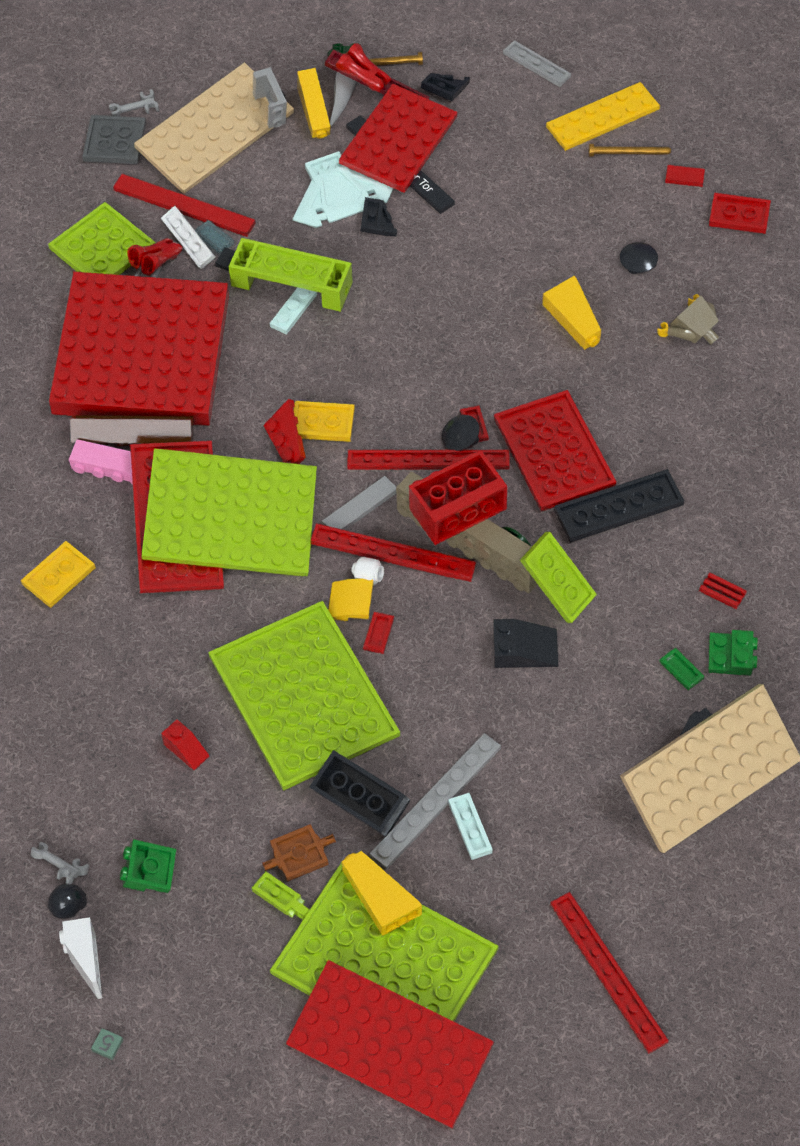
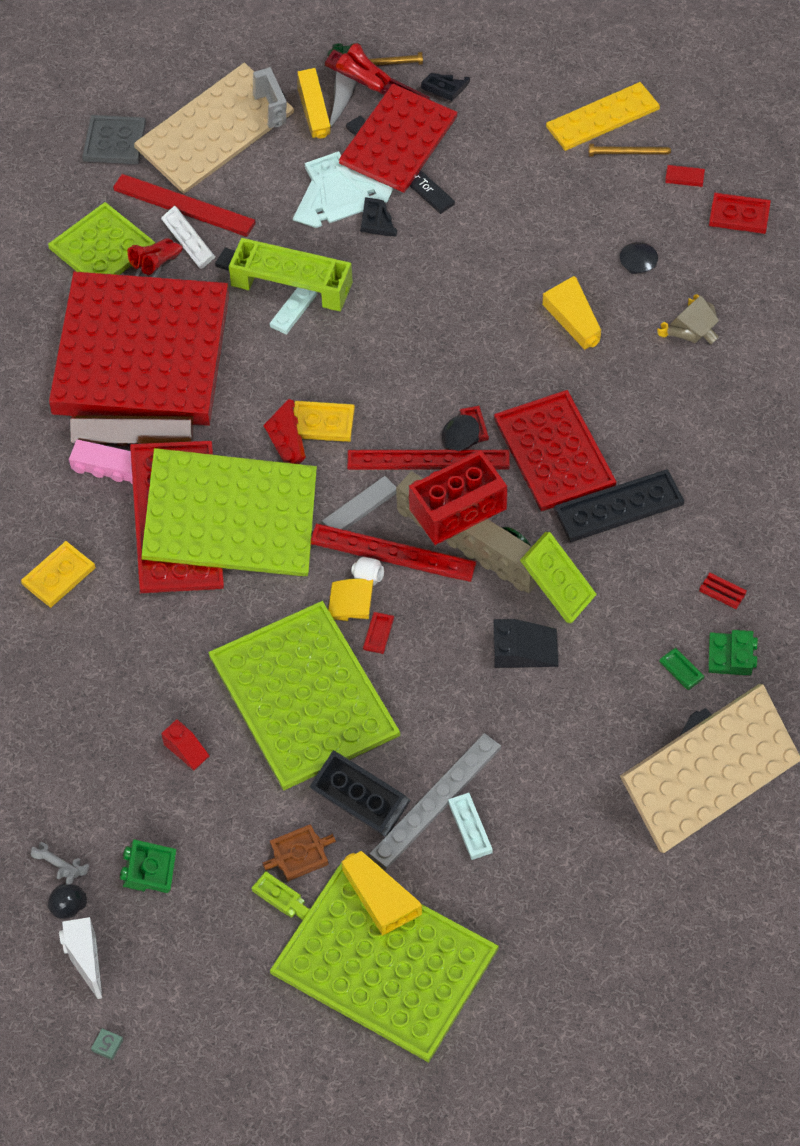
light grey bar [109,89,159,116] -> none
clear light blue tile [195,220,234,254] -> none
red plate [286,960,495,1129] -> none
light grey tile [503,40,571,87] -> none
red tile [550,892,669,1054] -> none

